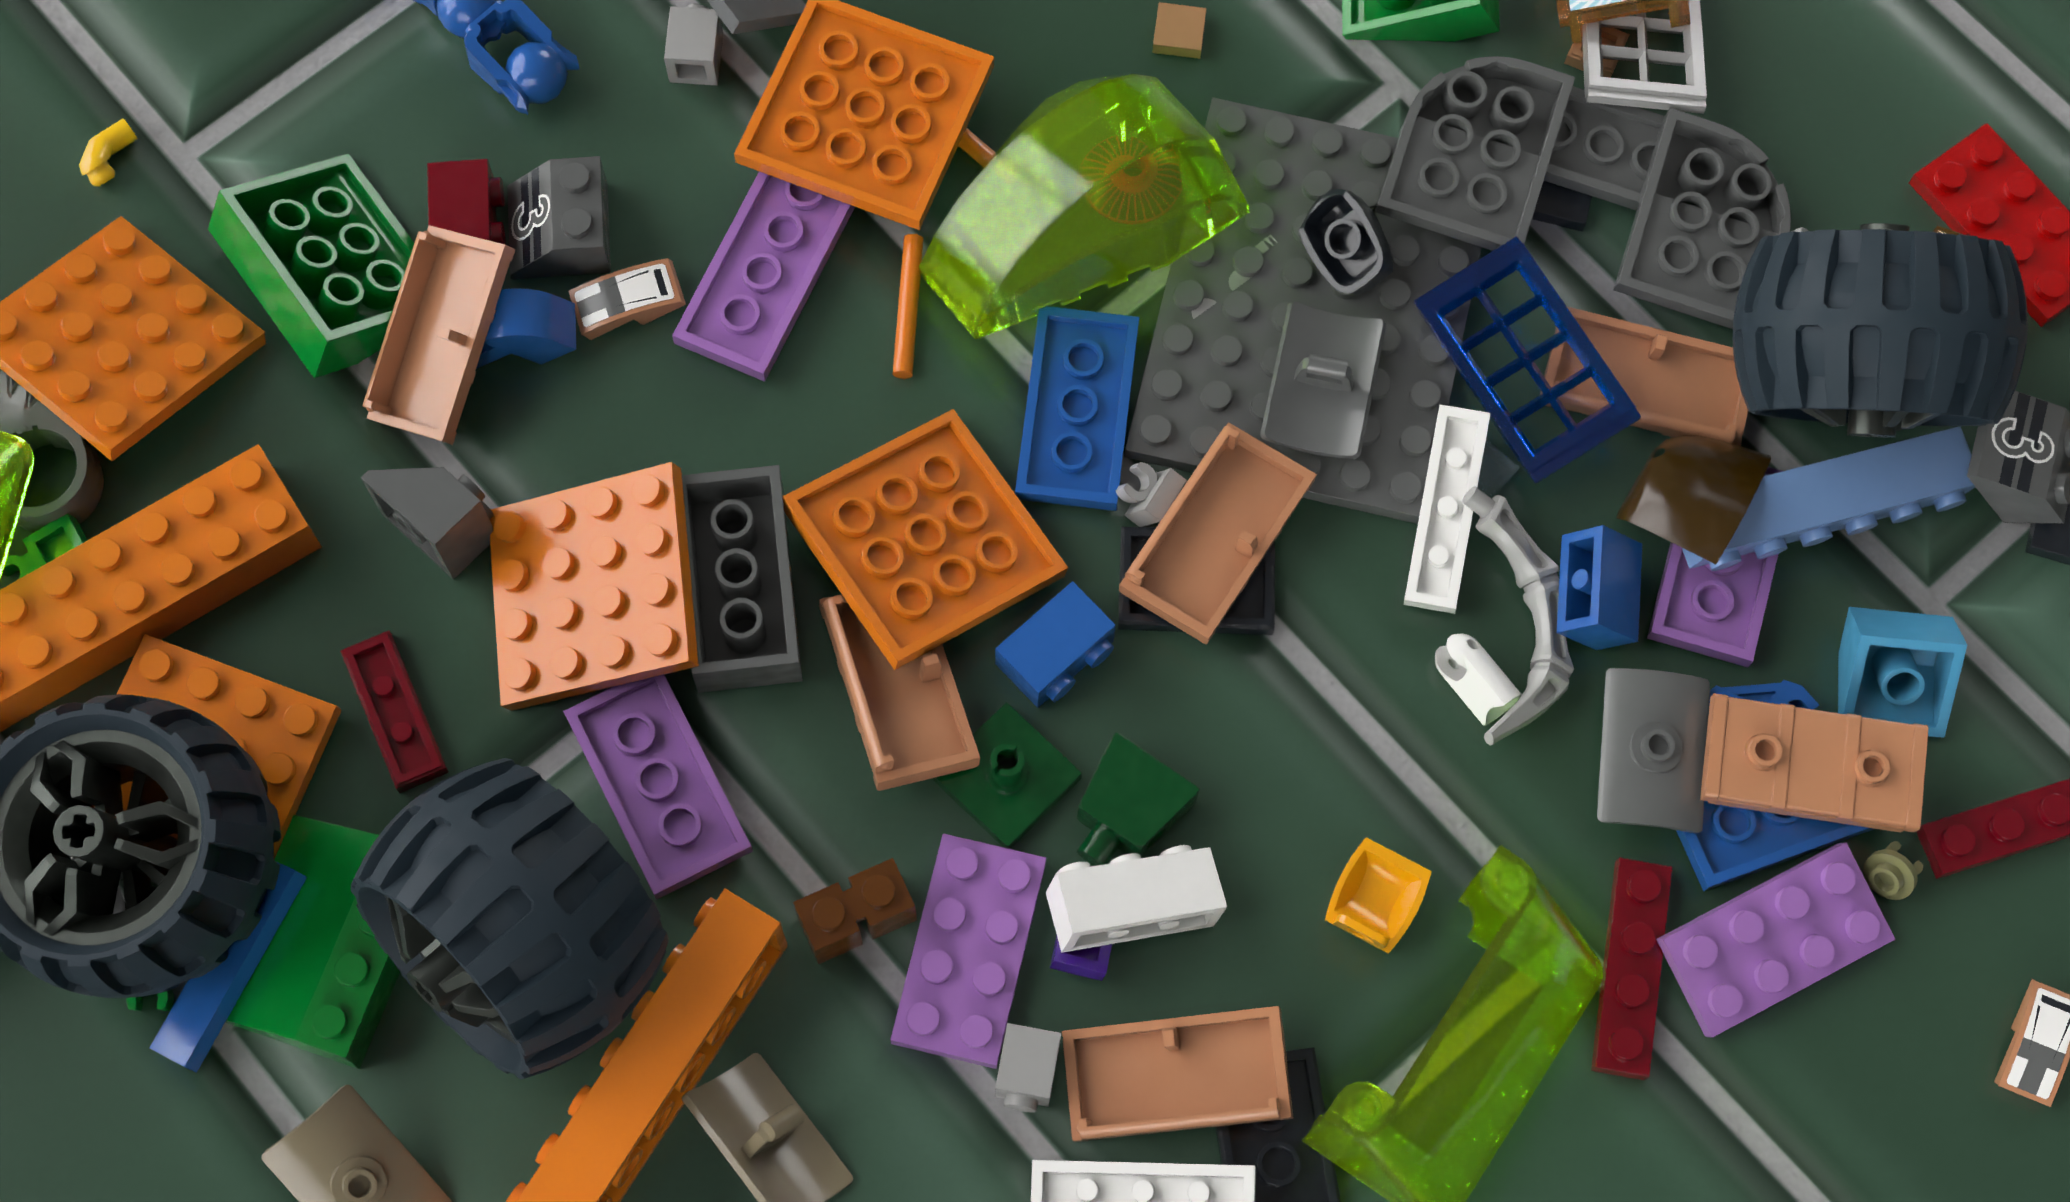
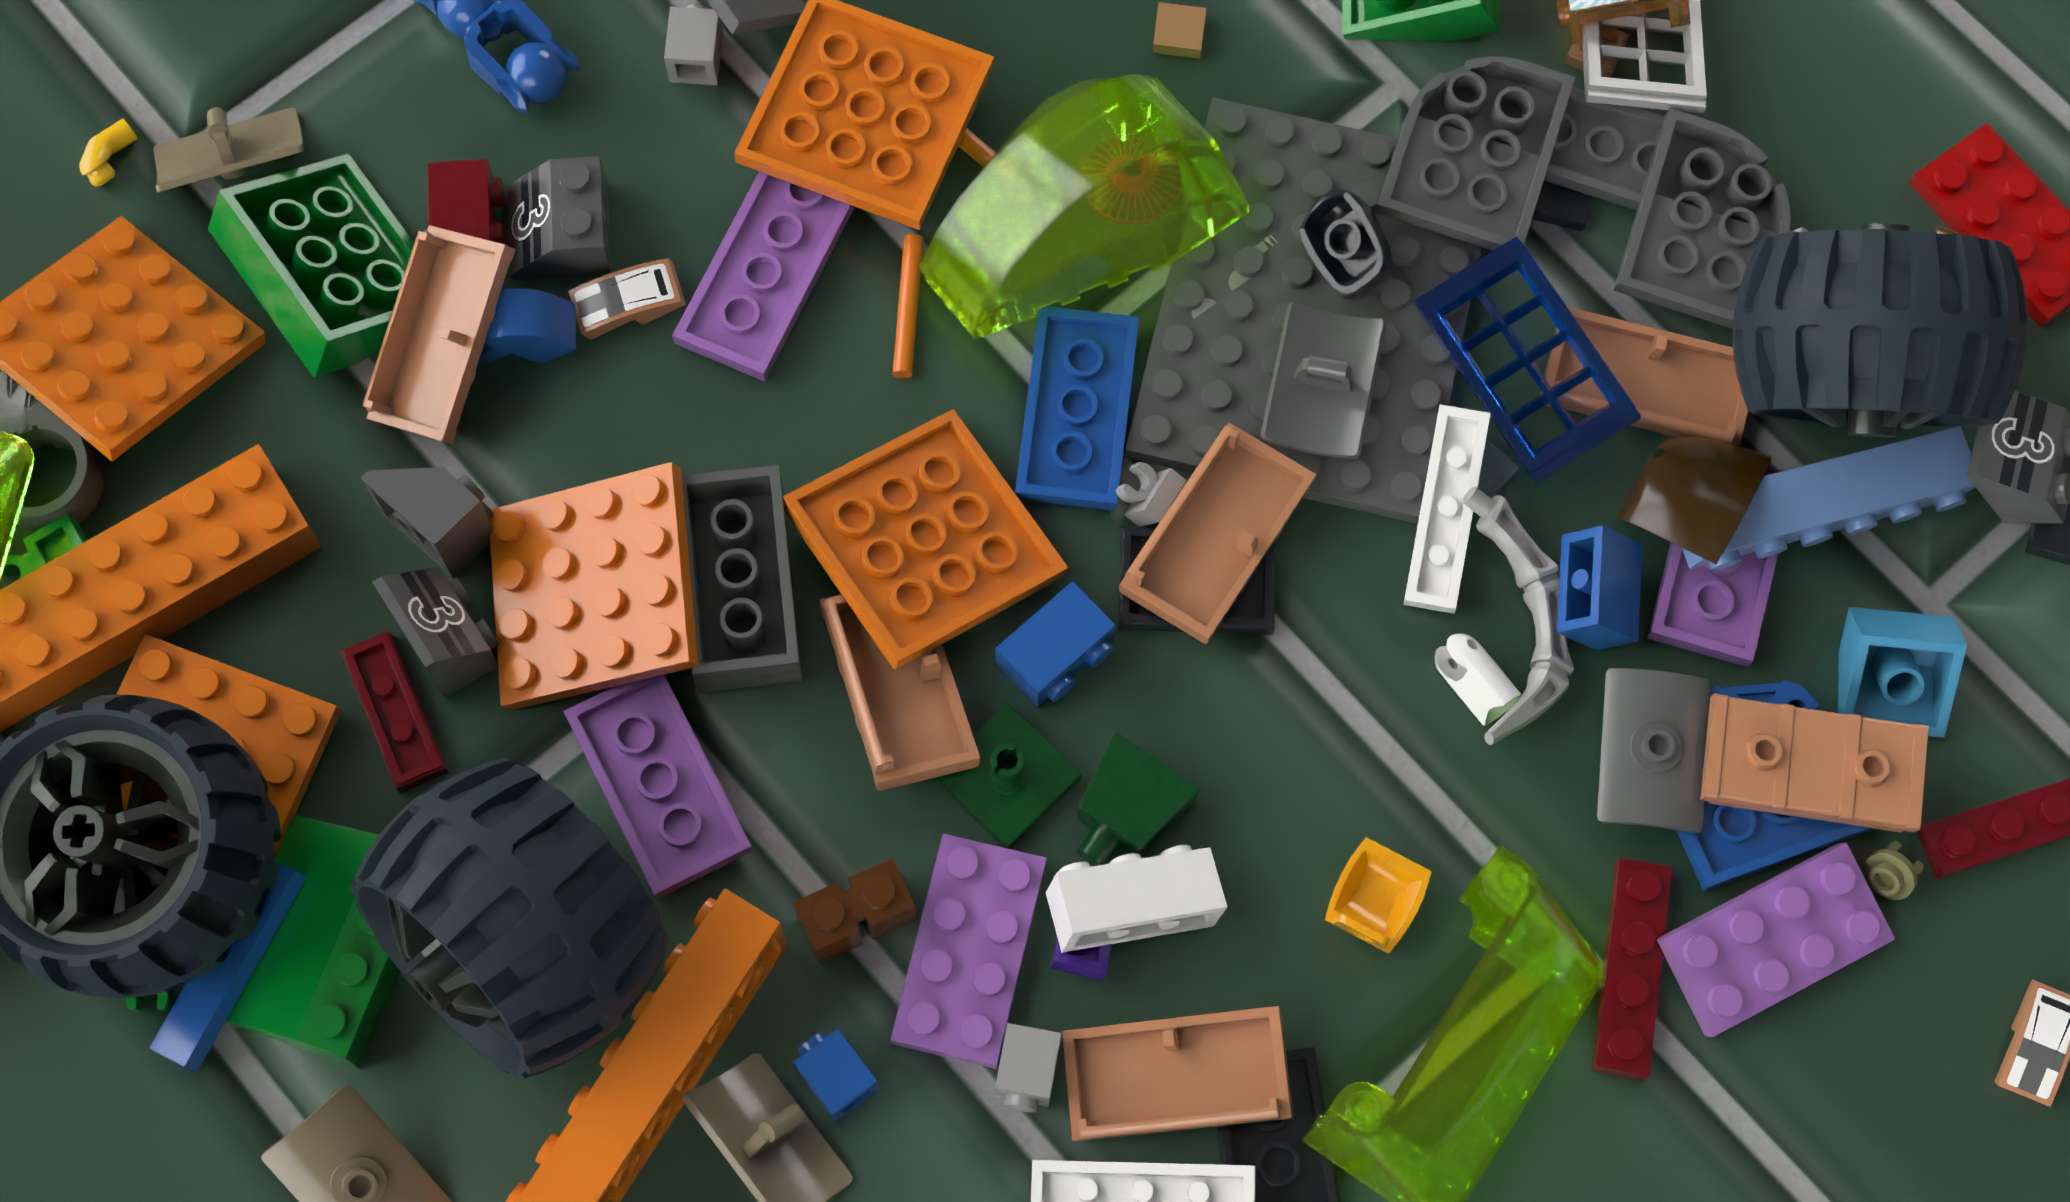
none -> dark tan shield [153,107,305,193]
none -> dark grey slope [373,567,499,698]
none -> blue brick [793,1029,879,1123]

